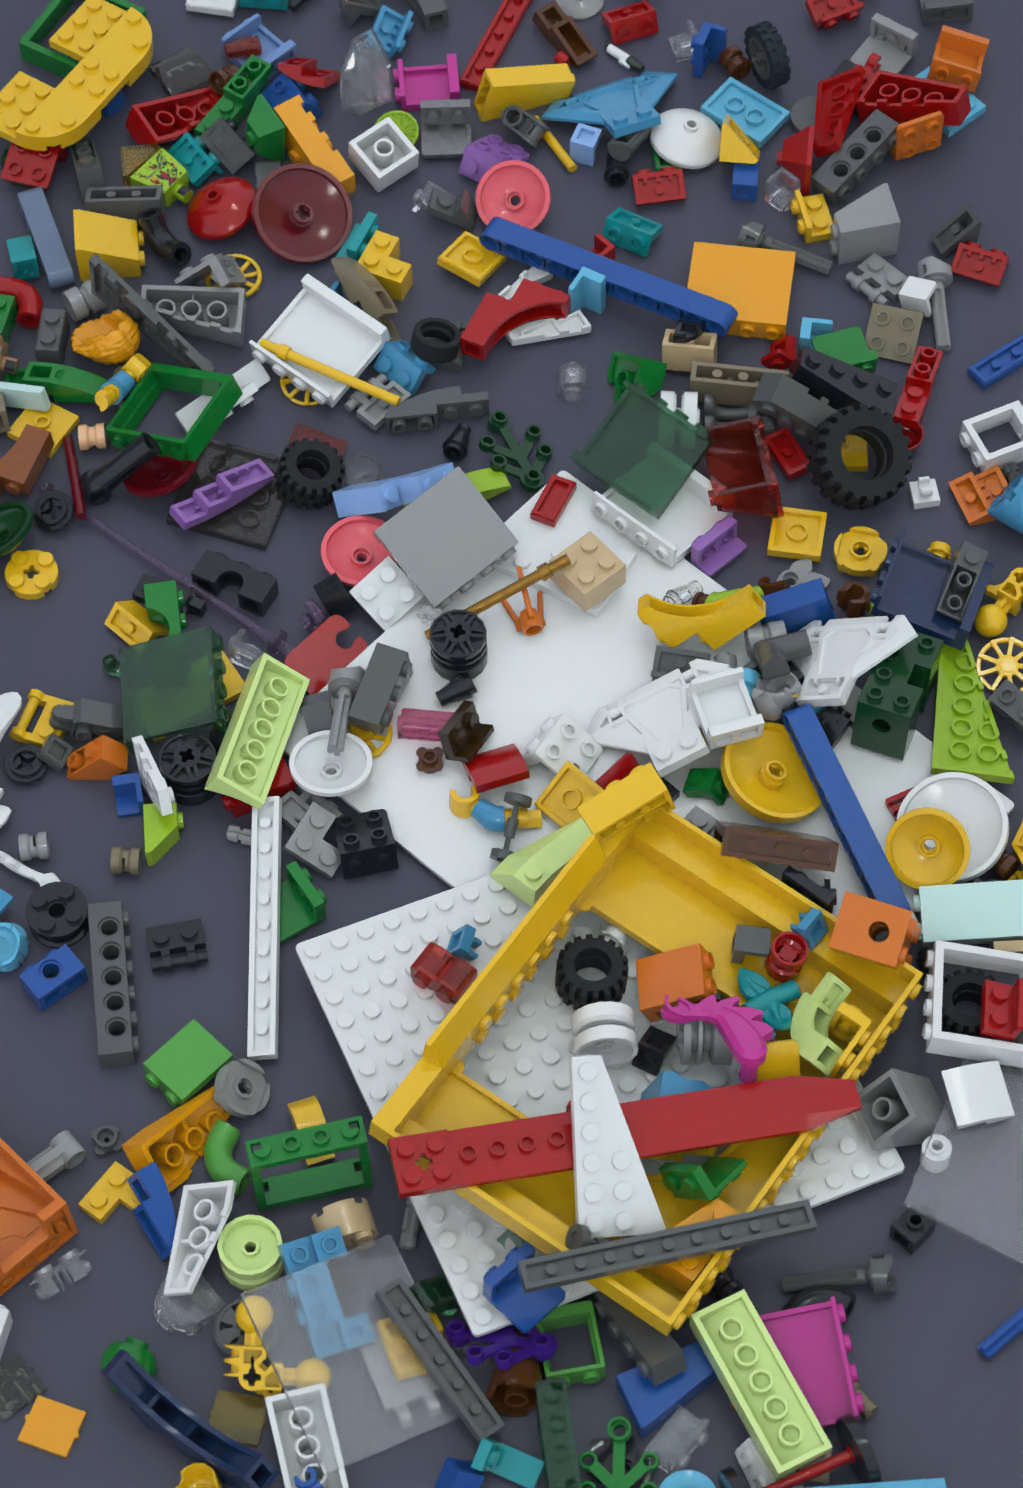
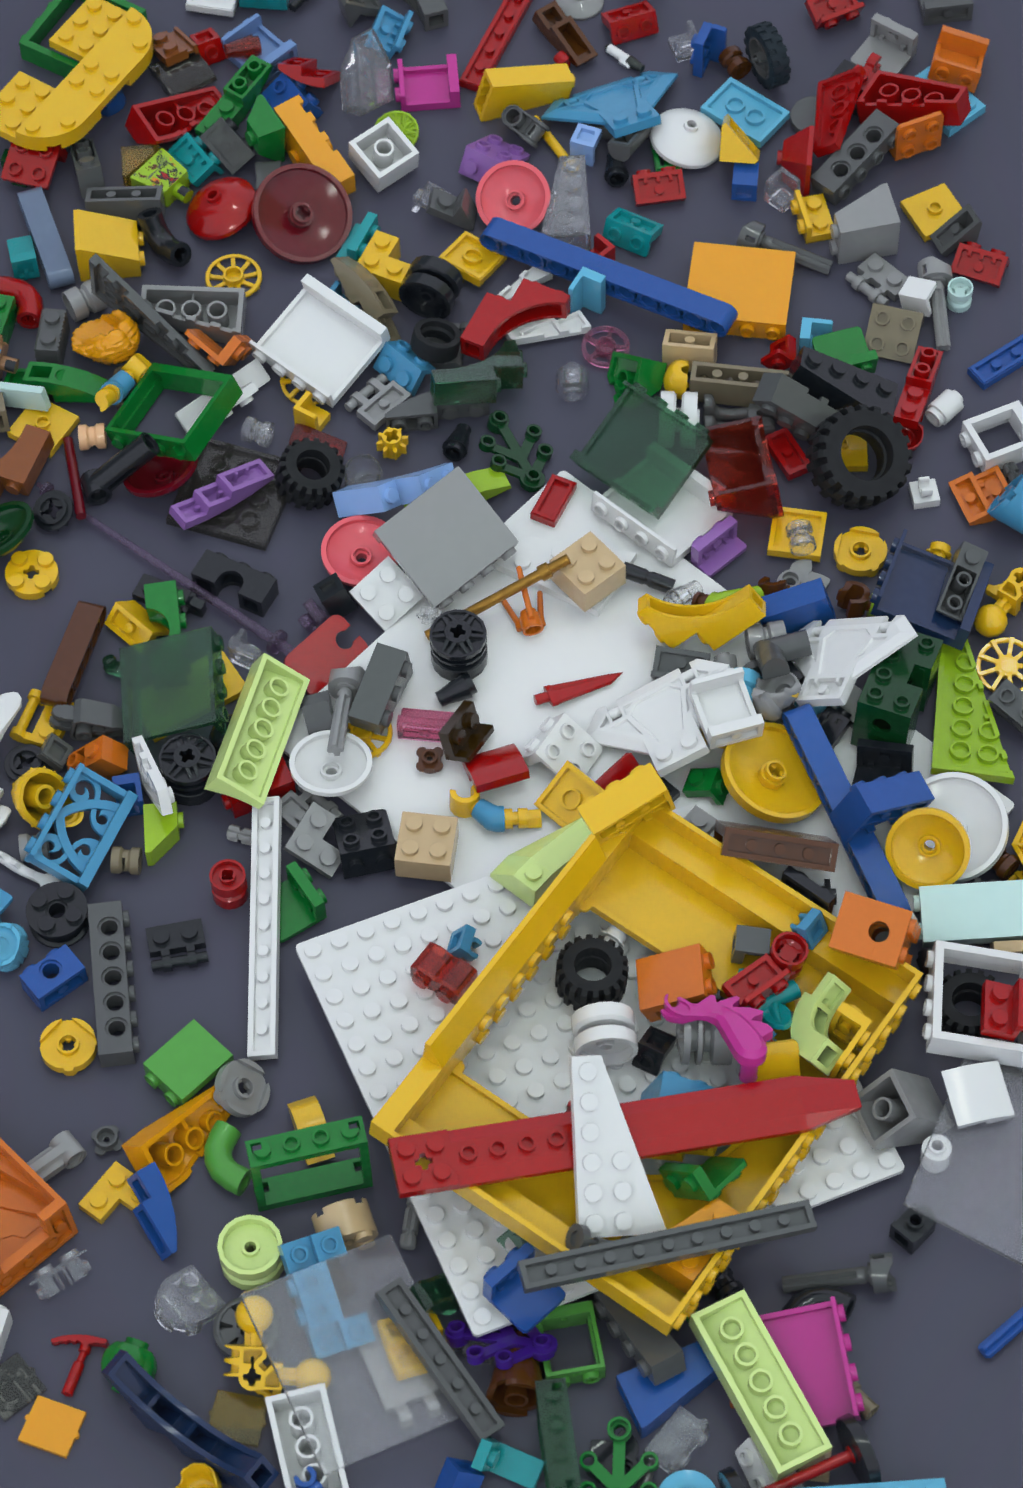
white wedge [164,1180,237,1297] -> none
light grey bracket [174,253,247,287] -> none
reddish brown wheel [209,64,239,95] -> none
yellow bar [259,338,401,406] -> none
flat silver bracket [420,99,471,158] -> none
dark grey wheel [490,792,533,862] -> none
black tile [673,320,704,343] -> none
none -> yellow head [11,766,84,831]
none -> dark azure fence [24,762,138,892]
none -> reddish brown beam [40,600,106,707]
none -> yellow plate [40,1018,98,1076]
none -> red piece [51,1334,109,1397]
none -> dark orange plate [152,26,199,67]
none -> orange bracket [185,329,252,367]
none -> red bracket [189,27,226,66]
none -> red wheel [209,859,249,910]
none -> clear wheel [241,416,275,448]
none -> yellow panel [293,391,331,437]
none -> yellow gear [376,427,409,460]
none -> tan brick [394,811,459,882]
none -> black wheel [399,255,464,319]
none -> clear green arch [430,340,528,406]
none -> red bar [533,672,623,707]
none -> clear wedge [541,155,591,251]
none -> clear pink wheel [581,326,630,368]
none -> black piece [624,562,676,595]
none -> yellow hair [663,359,690,400]
none -> red bracket [721,953,791,1009]
none -> clear wheel [786,519,817,556]
none -> blue wedge [829,771,935,843]
none -> black bracket [852,738,914,785]
none -> yellow plate [900,183,962,242]
none -> white brick [925,389,964,427]
none -> light aqua wheel [946,277,973,313]

